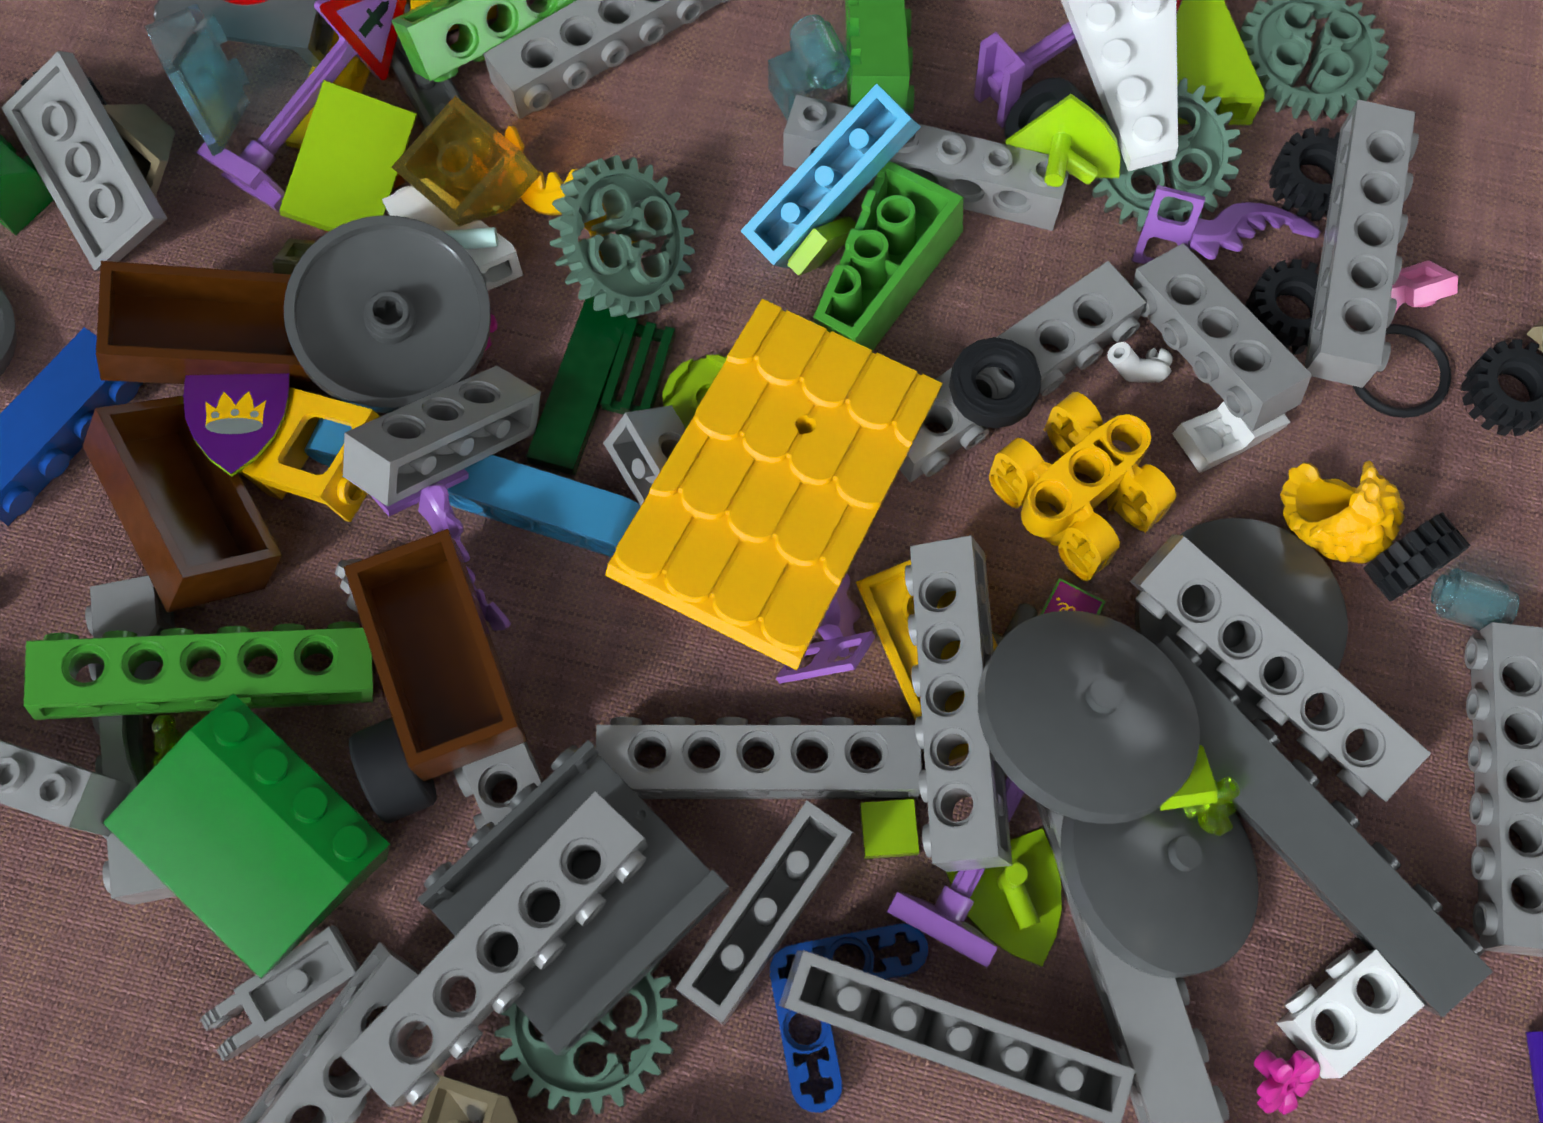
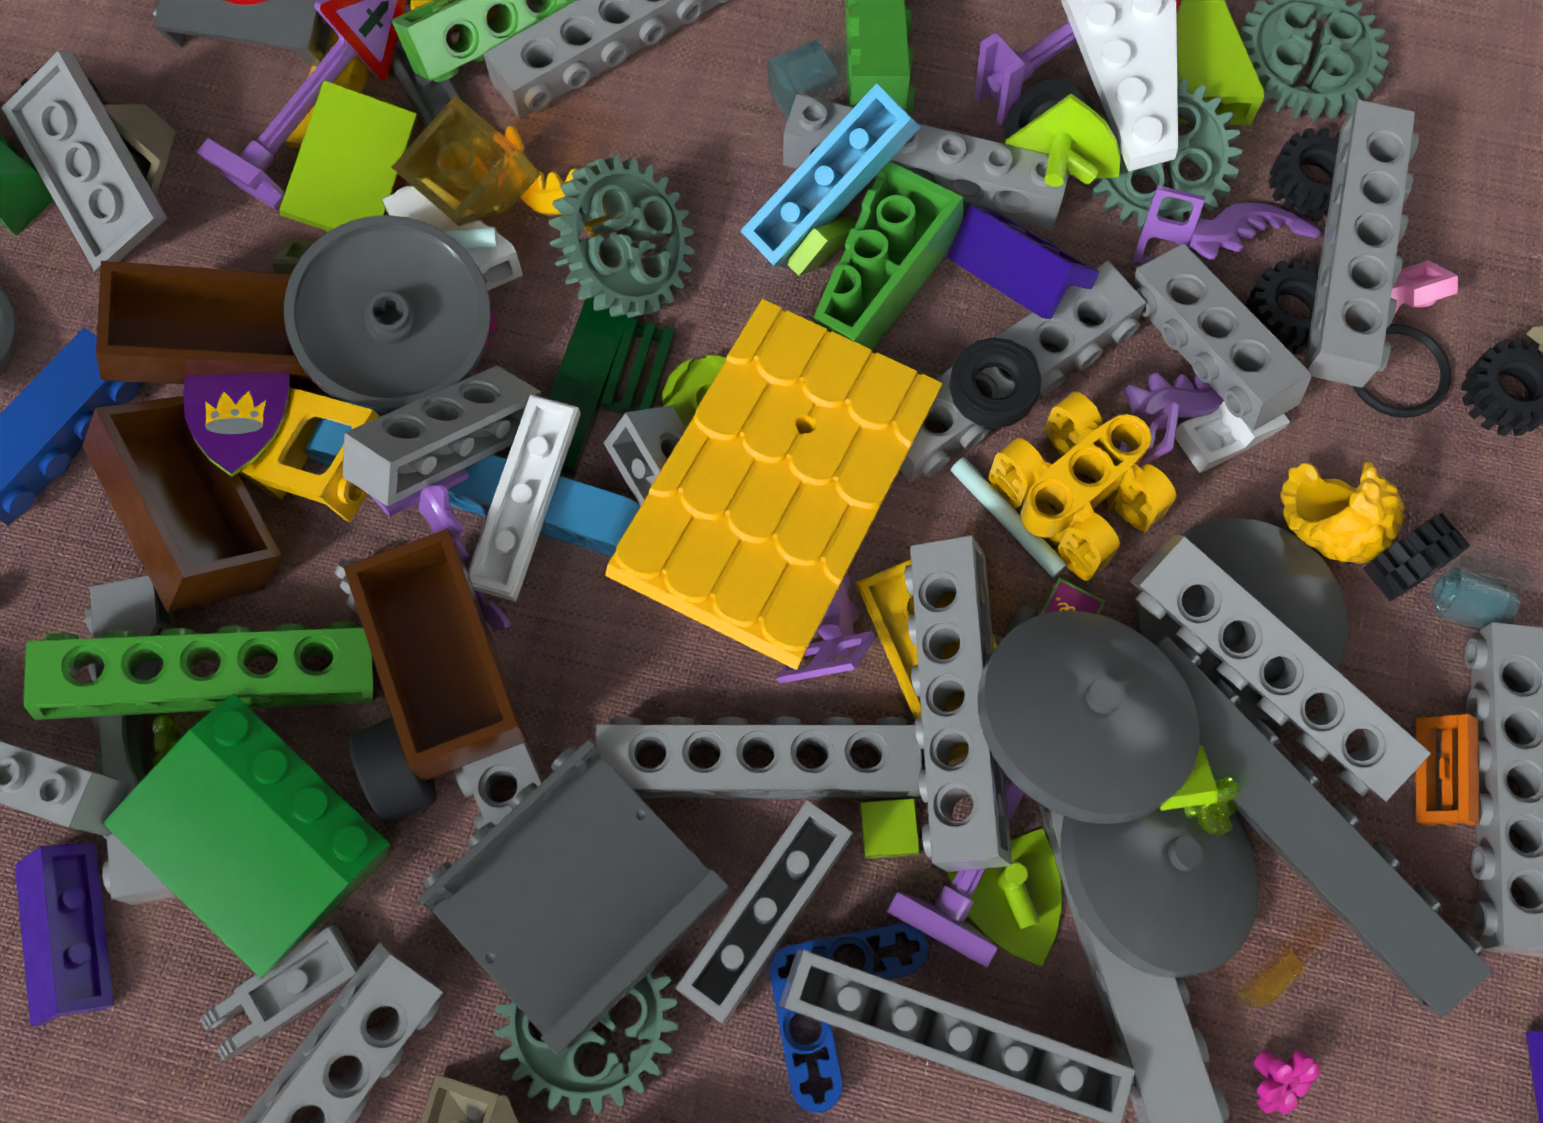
clear light blue slope [145,3,250,156] -> none
light grey brick [341,791,648,1107] -> none
clear light blue brick [790,15,850,89] -> none
white arm [1107,342,1173,382] -> none
white brick [1276,949,1425,1079] -> none
none -> dark purple panel [15,842,114,1027]
none -> white tile [468,394,581,602]
none -> dark purple panel [947,204,1100,319]
none -> light aqua bar [950,457,1068,579]
none -> medium lavender piece [1118,373,1224,468]
none -> clear yellow tile [1236,951,1306,1008]
none -> orange tile [1416,714,1479,827]

